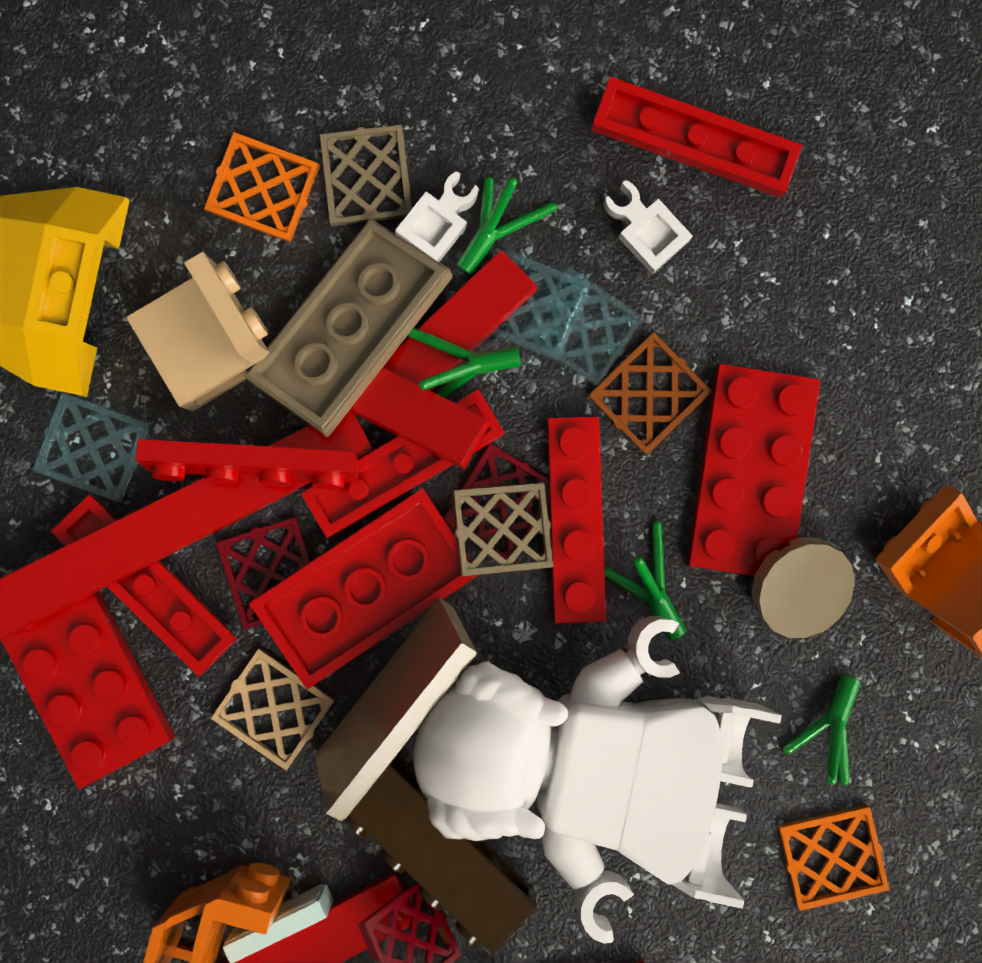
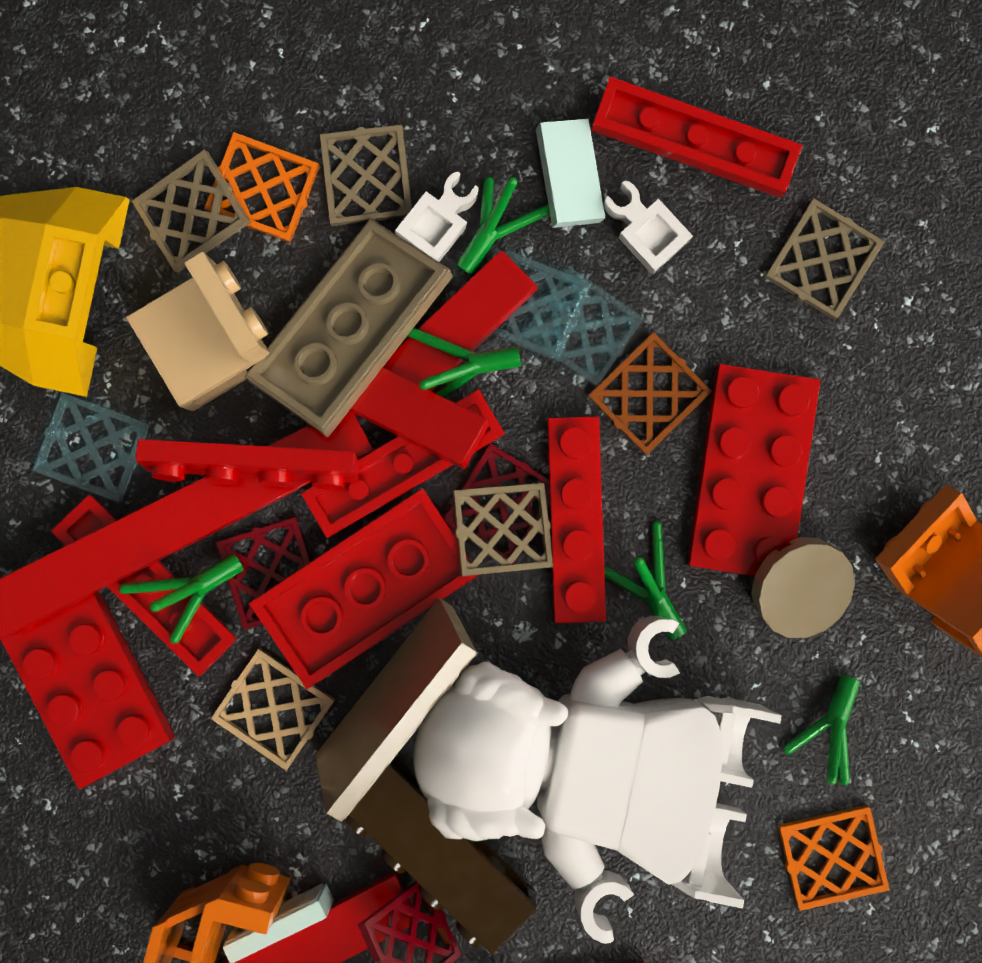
none -> green plant [119,553,243,644]
none -> dark tan window [132,150,251,273]
none -> light aqua tile [536,119,605,228]
none -> dark tan window [764,198,885,320]

